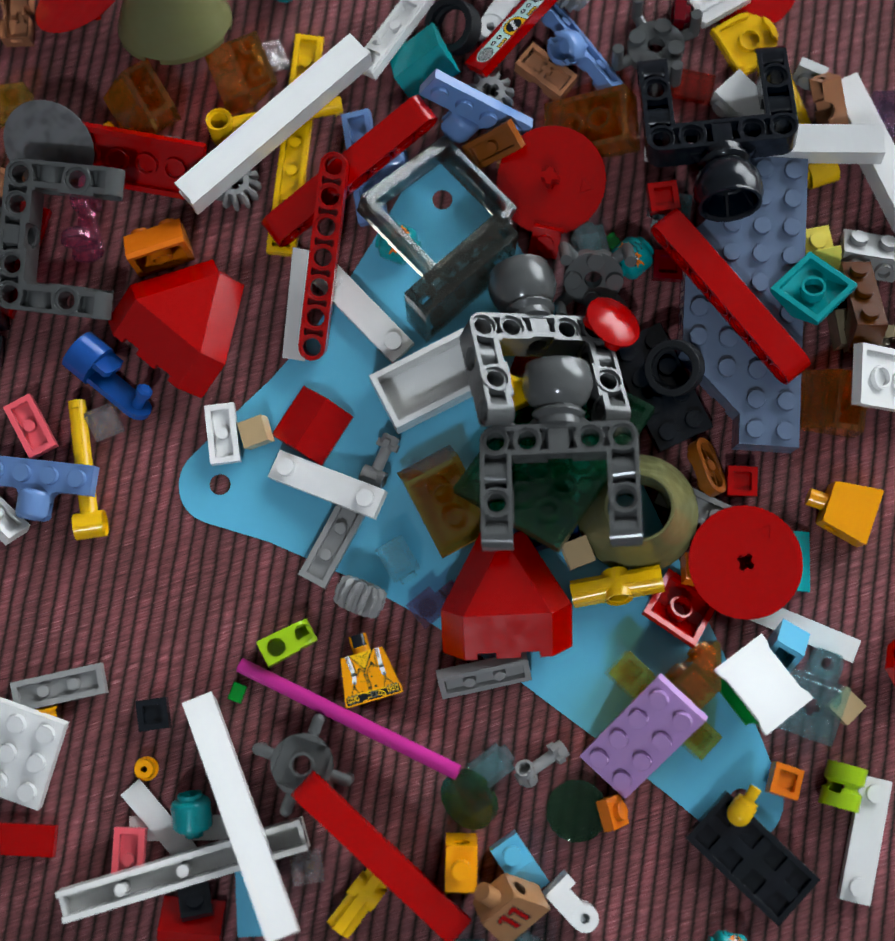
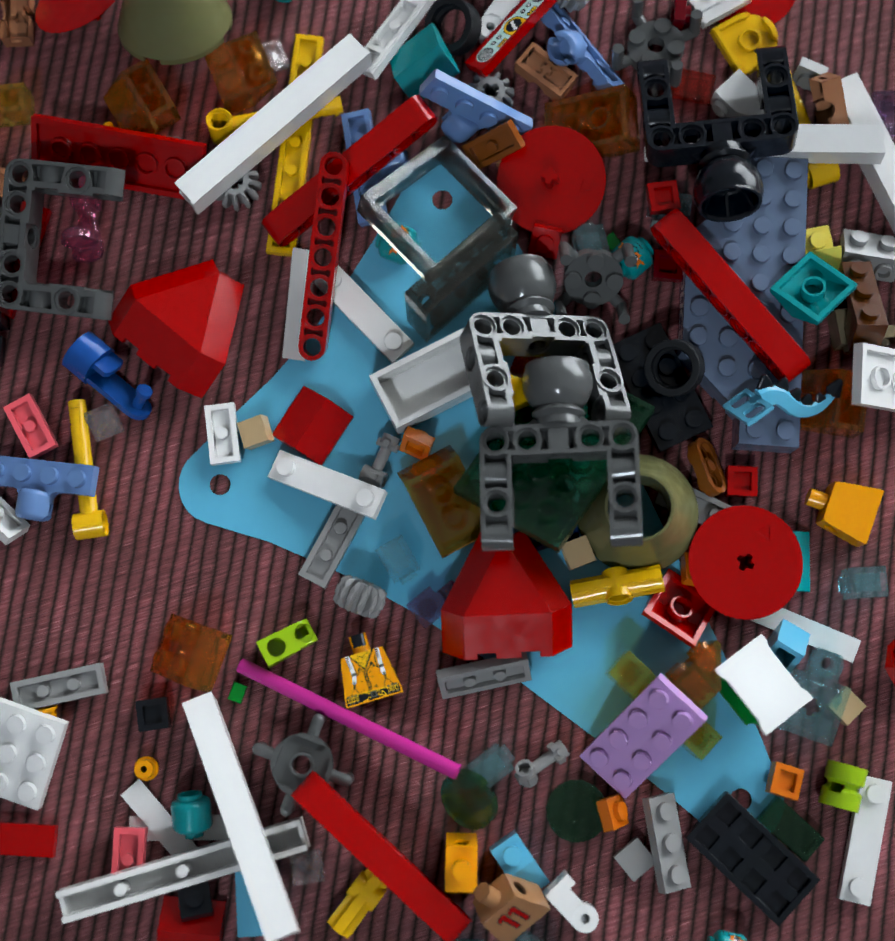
flat silver sticker [3,100,94,185] -> none
orange slope [123,218,195,277] -> none
red dish [583,297,640,351] -> none
yellow cylinder [727,784,762,827] -> none
none -> clear orange slope [150,613,233,693]
none -> orange plate [399,426,435,462]
none -> light grey tile [613,836,654,882]
none -> light grey plate [642,792,691,894]
none -> medium azure piece [722,374,843,427]
none -> clear green tile [756,796,825,863]
none -> clear light blue brick [838,566,889,600]

